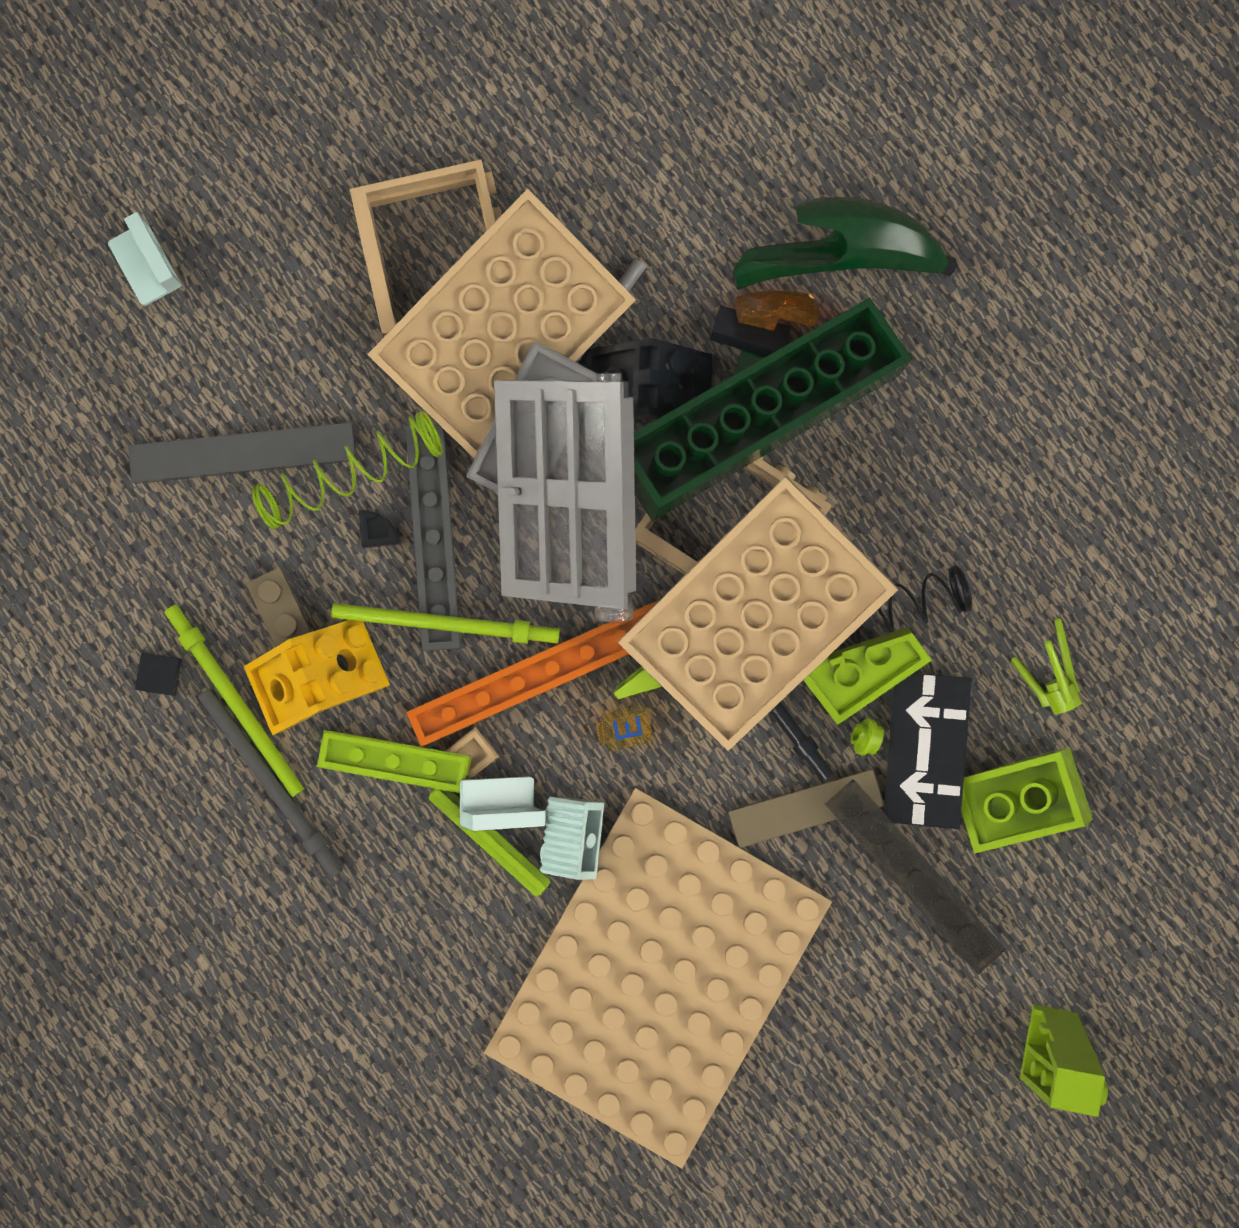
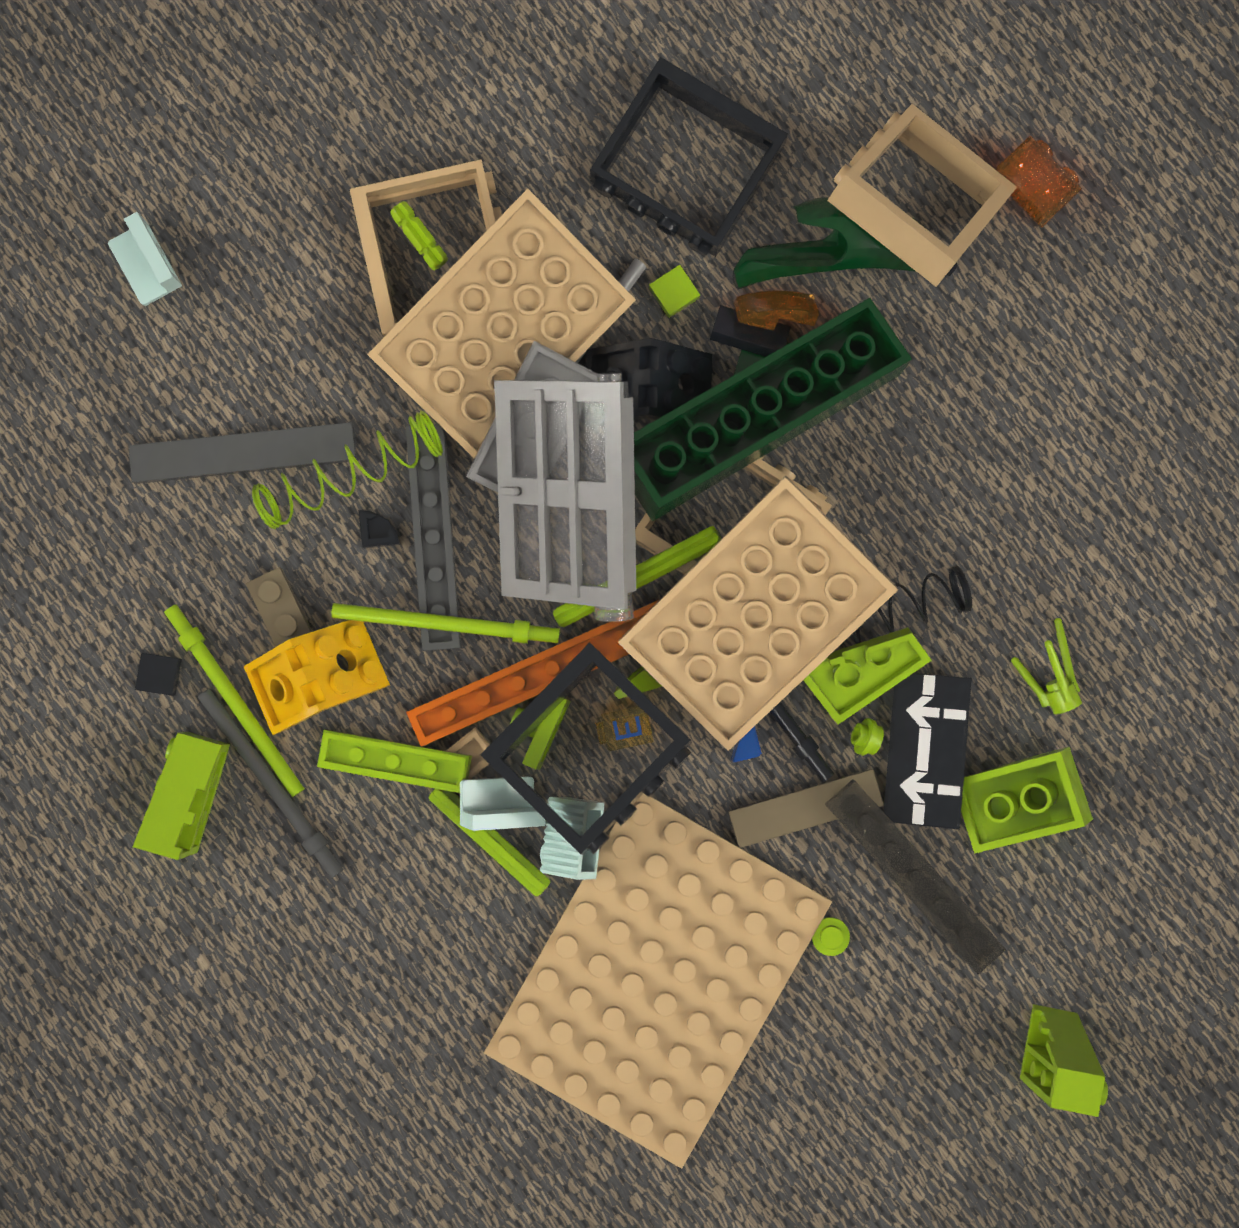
none -> lime wedge [133,732,230,860]
none -> lime axle [390,201,448,270]
none -> black window [480,642,692,855]
none -> lime tile [510,698,571,770]
none -> lime axle [553,526,721,628]
none -> black window [590,57,788,257]
none -> lime tile [649,265,700,318]
none -> blue slope [731,726,762,763]
none -> lime plate [812,917,850,956]
none -> tan window [827,104,1017,287]
none -> clear orange brick [995,135,1082,228]

